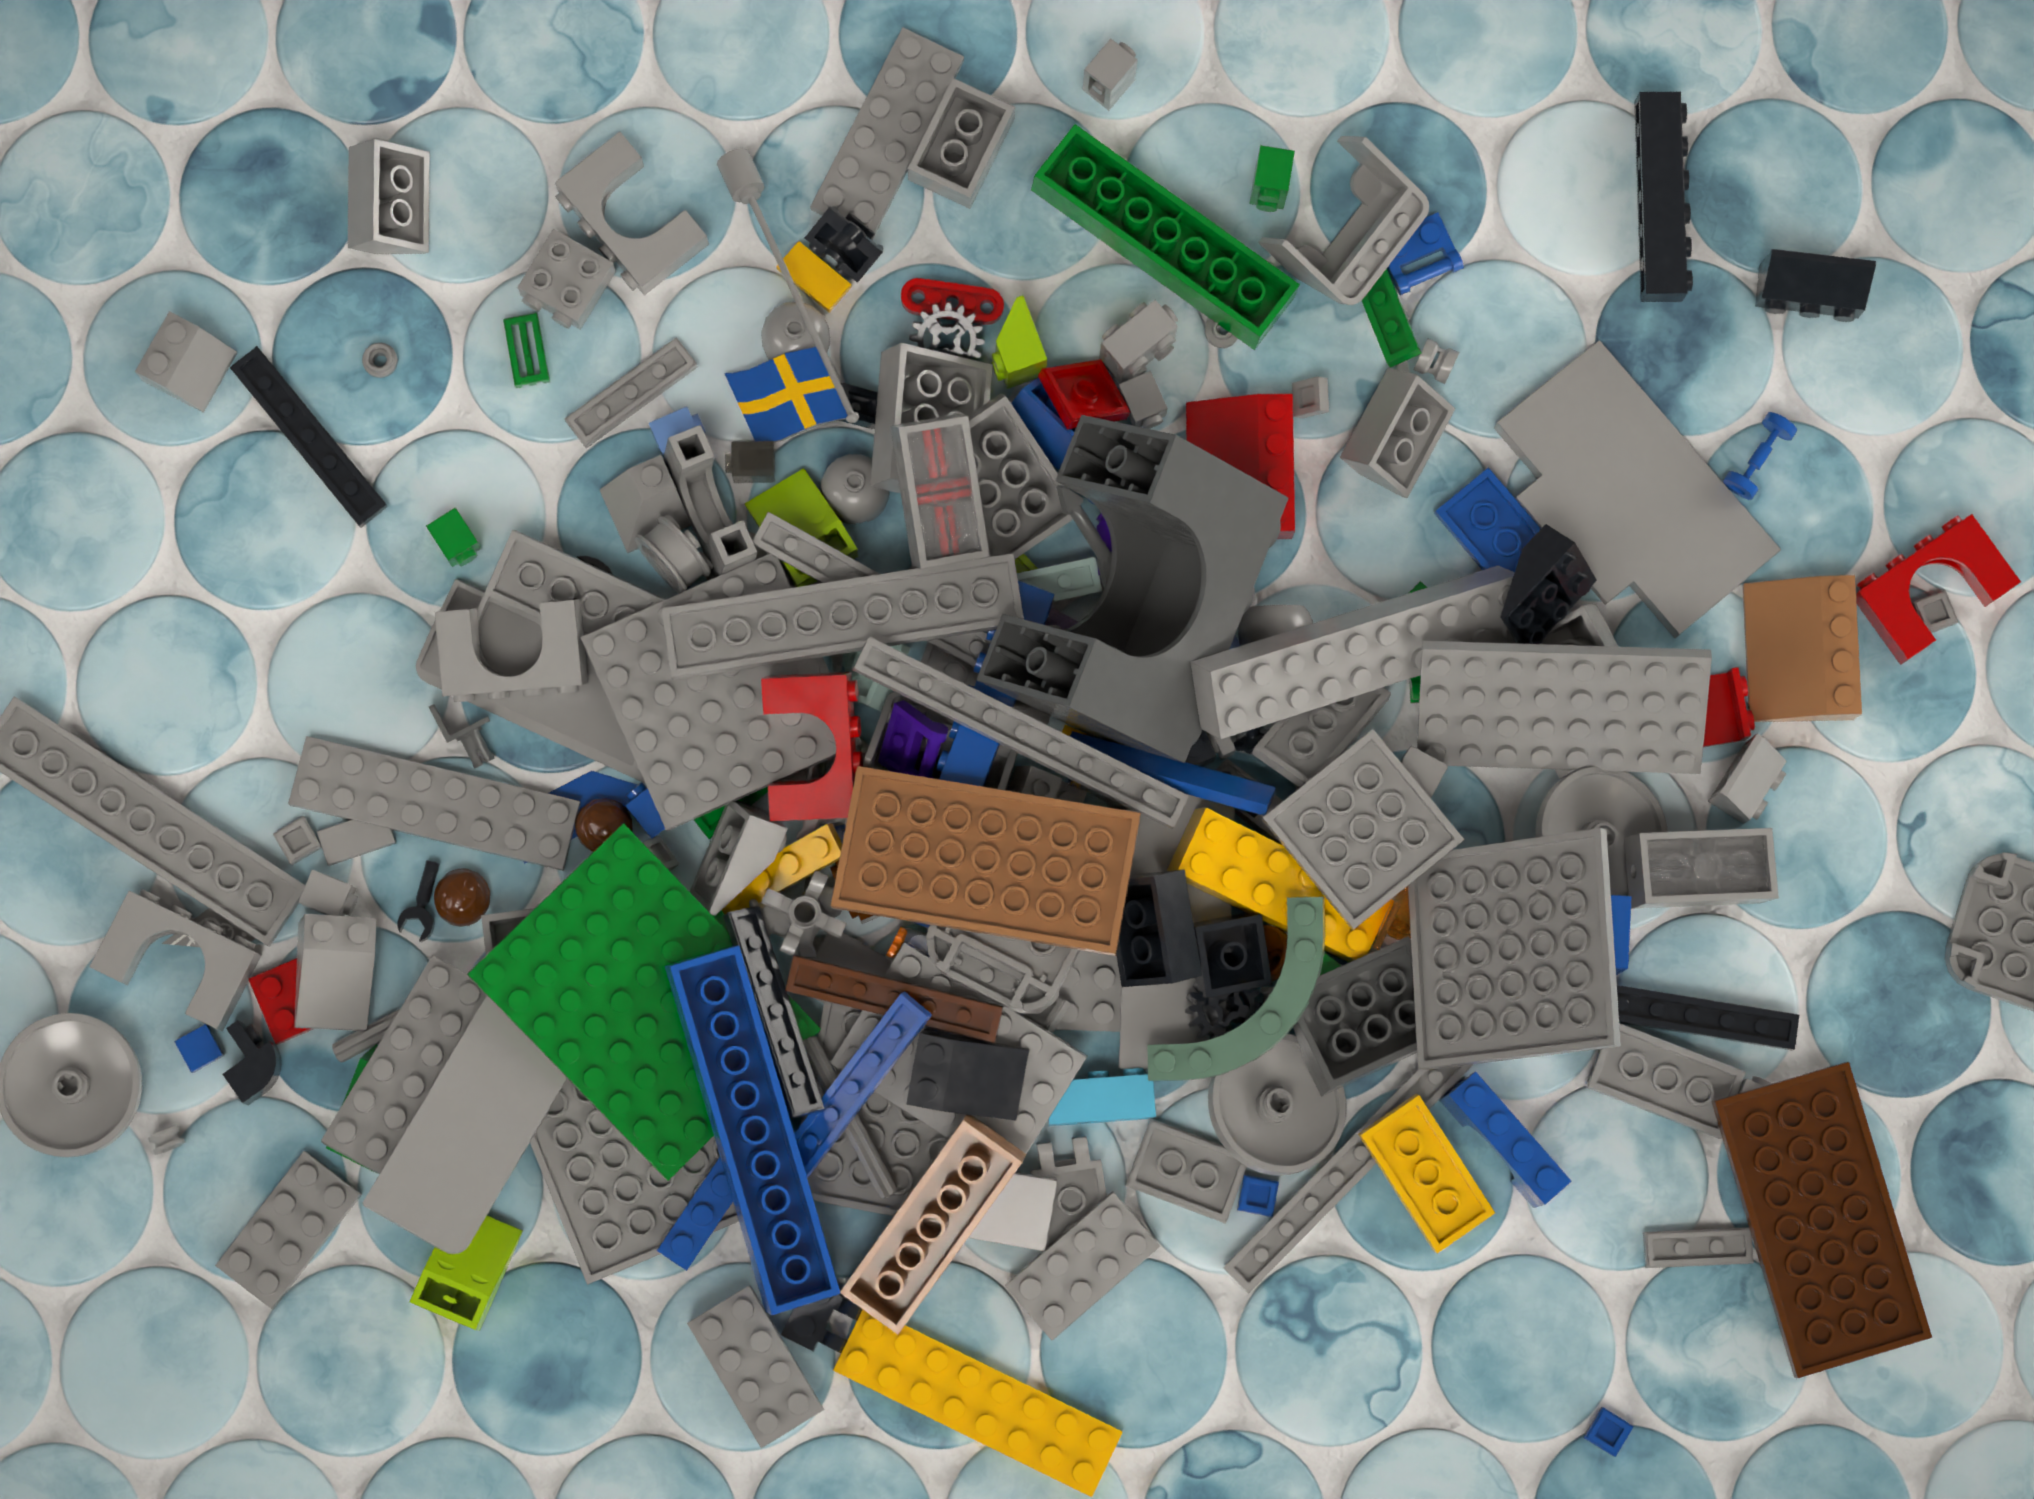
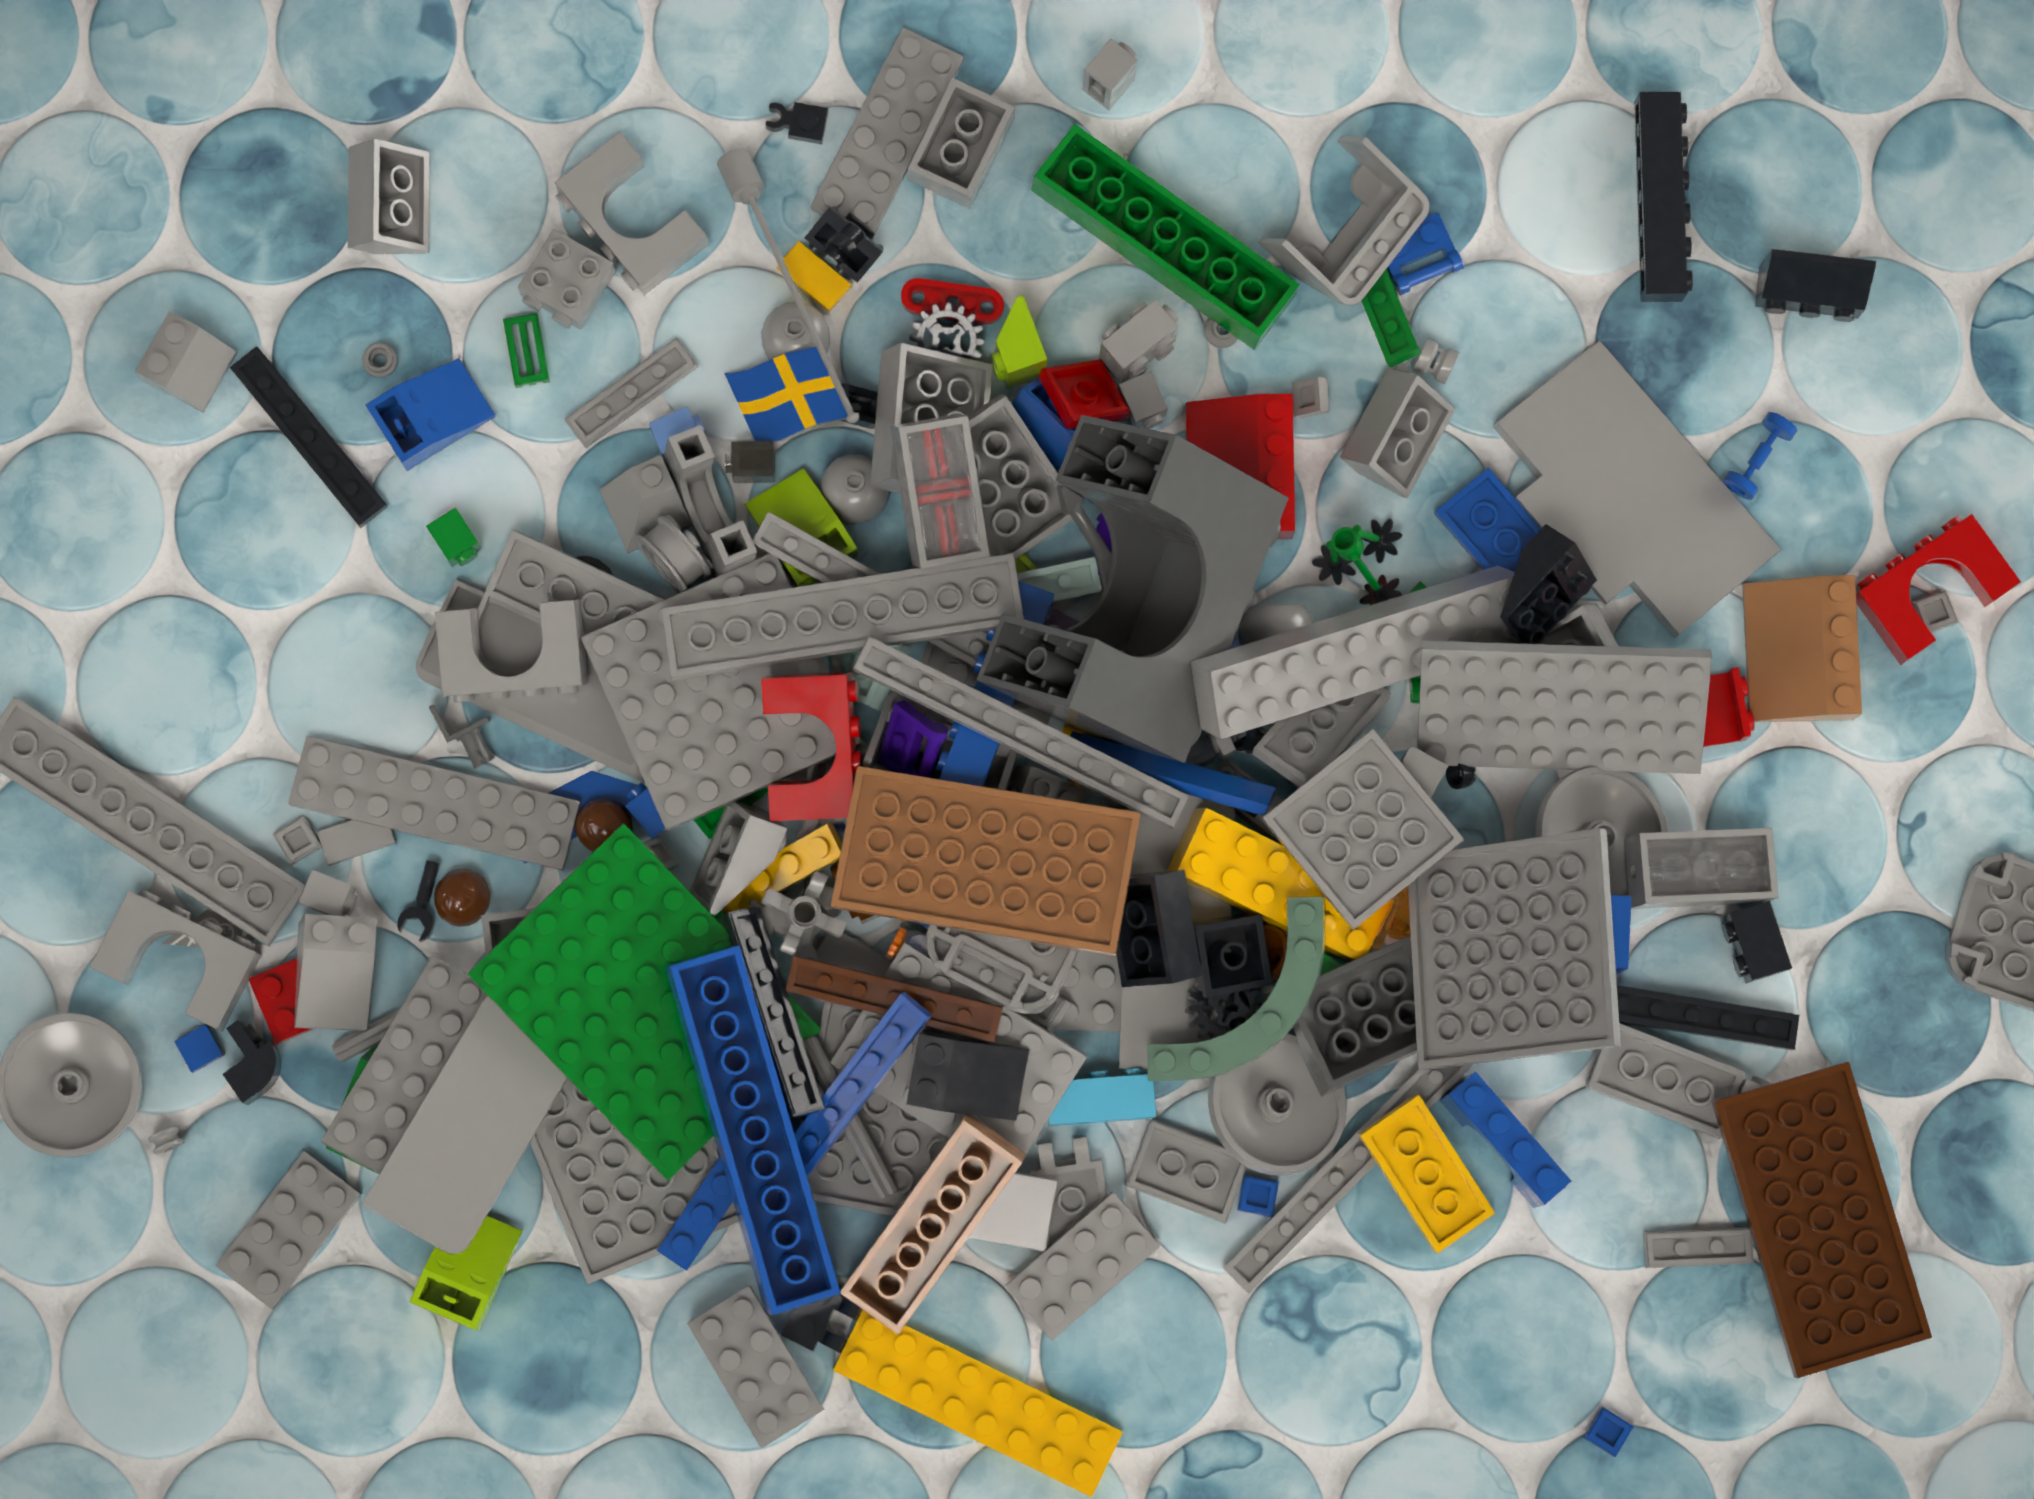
green brick [1249,145,1295,212] -> none
light grey slope [1708,733,1787,824] -> none
none -> blue slope [365,358,496,471]
none -> black plate [765,102,829,145]
none -> black plant [1312,519,1403,606]
none -> black hinge [1446,763,1476,789]
none -> black brick [1722,901,1792,984]

